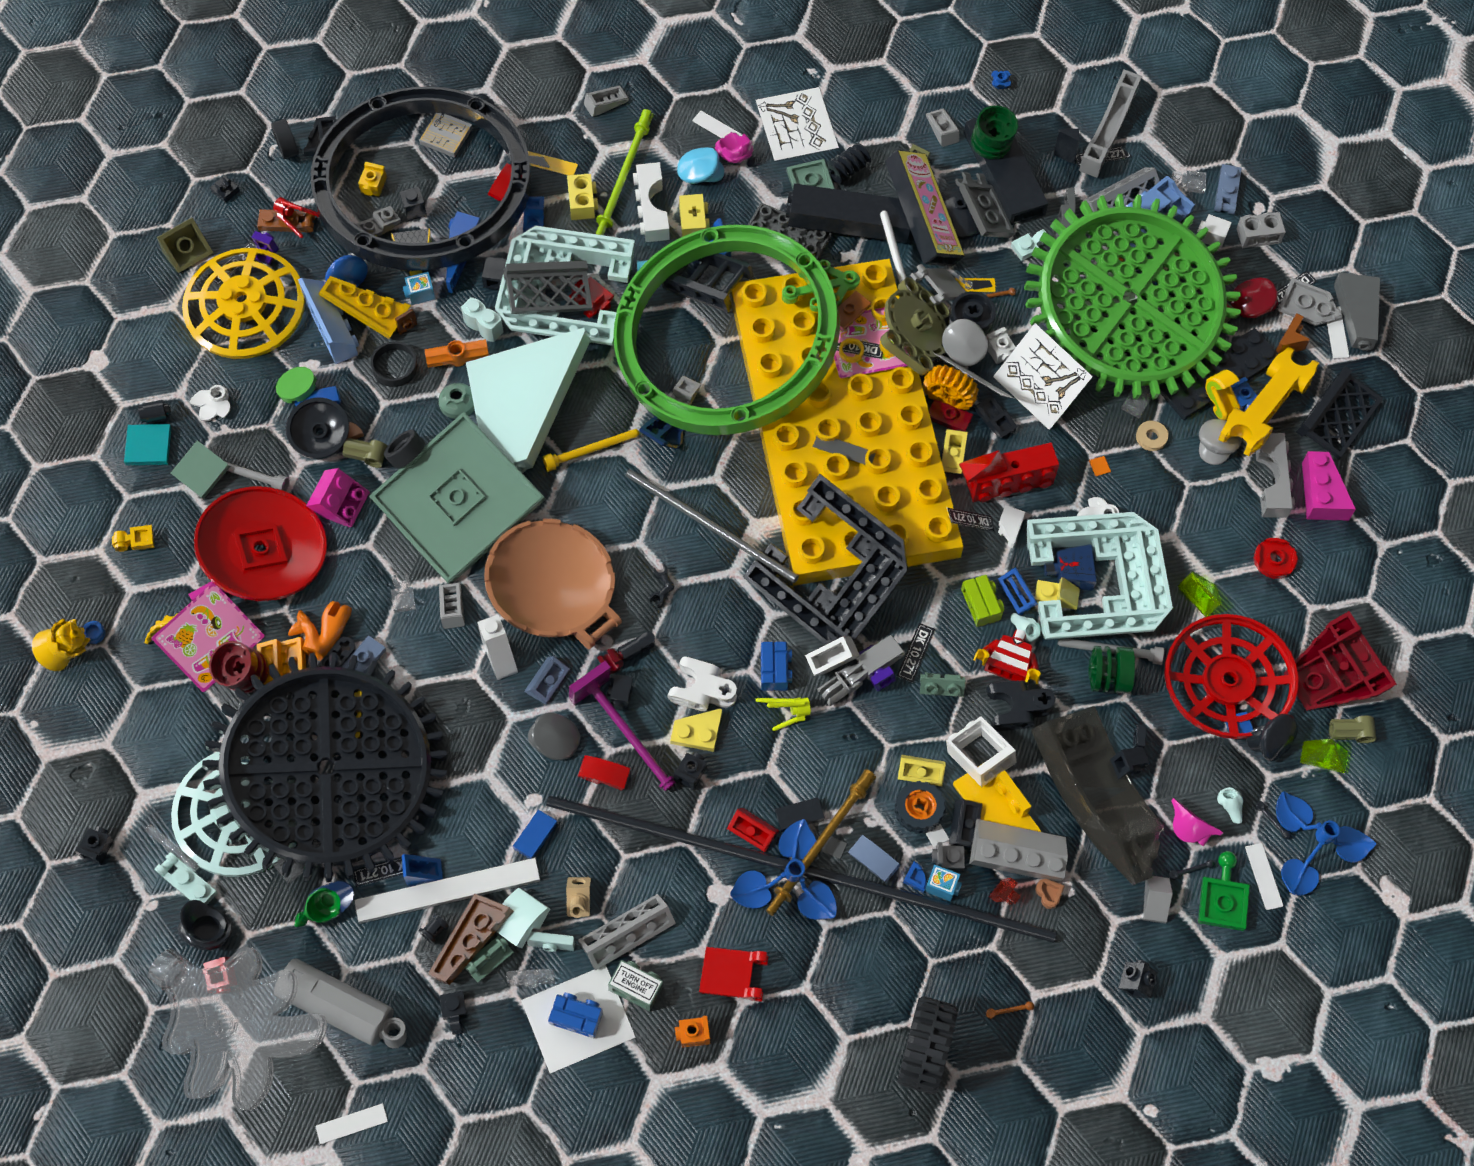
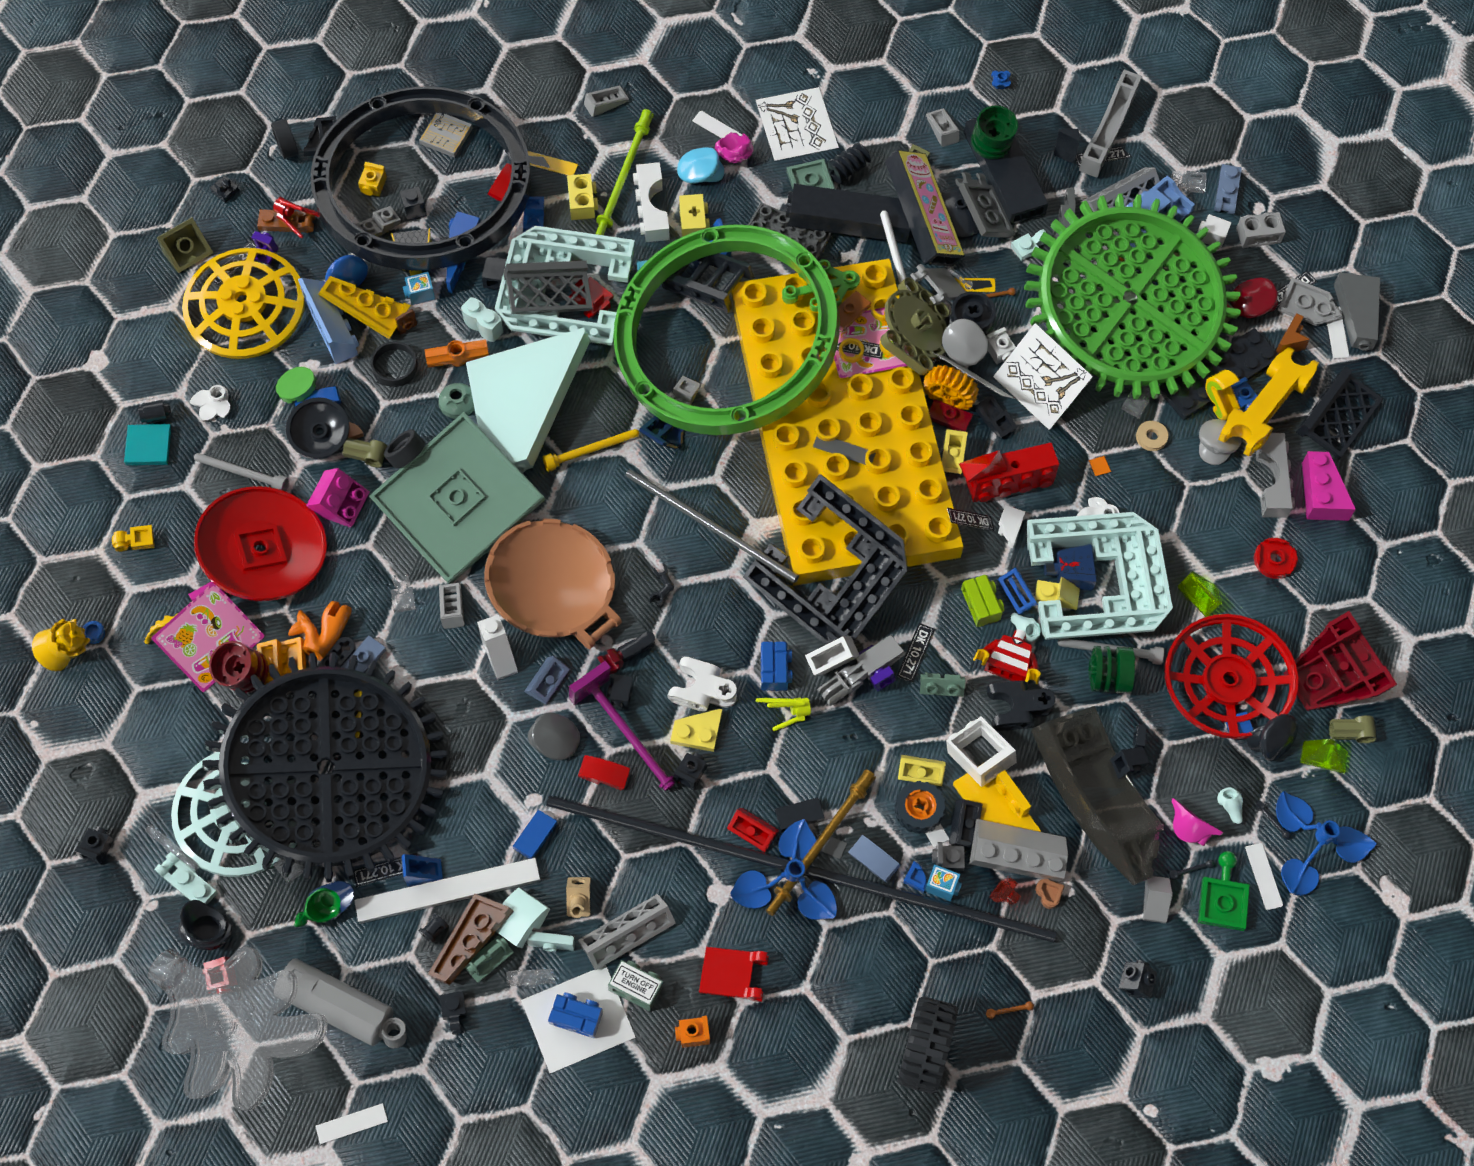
sand green tile [171,440,230,499] -> none

